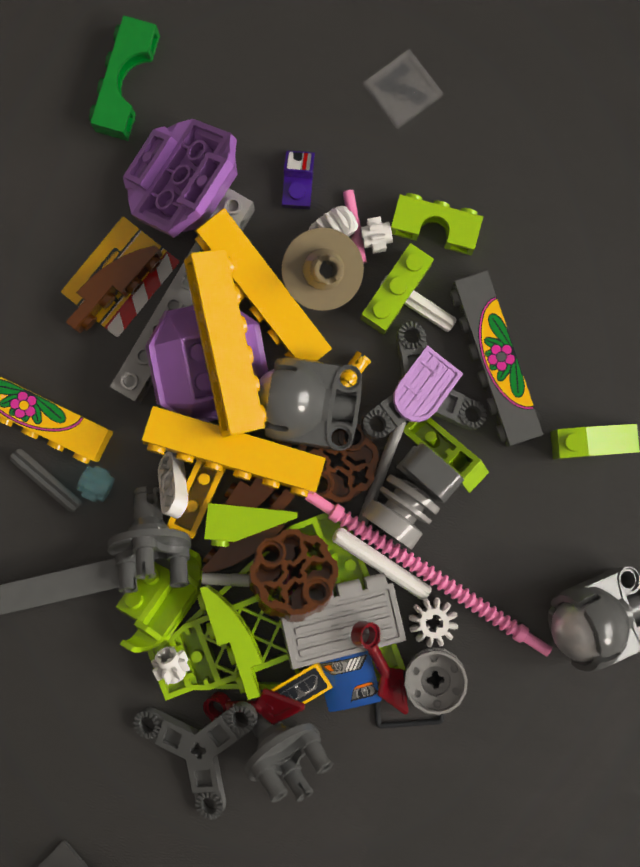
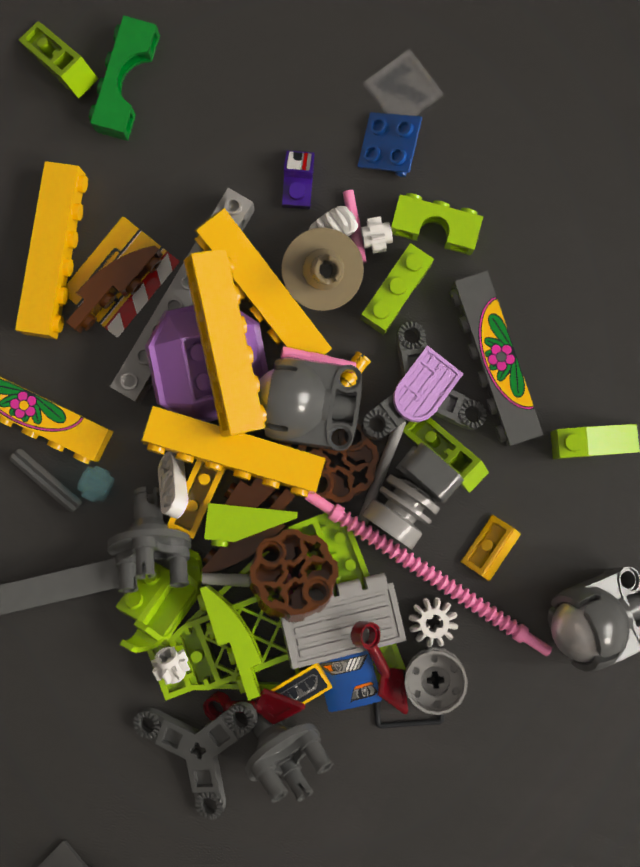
medium lavender piece [123,119,238,238] -> none
white axle [332,528,432,600] -> none
white axle [380,274,457,332] -> none
none -> yellow brick [15,161,88,339]
none -> lime slope [19,21,99,98]
none -> bright pink piece [280,346,356,373]
none -> blue hinge [357,112,422,177]
none -> yellow slope [461,514,520,581]

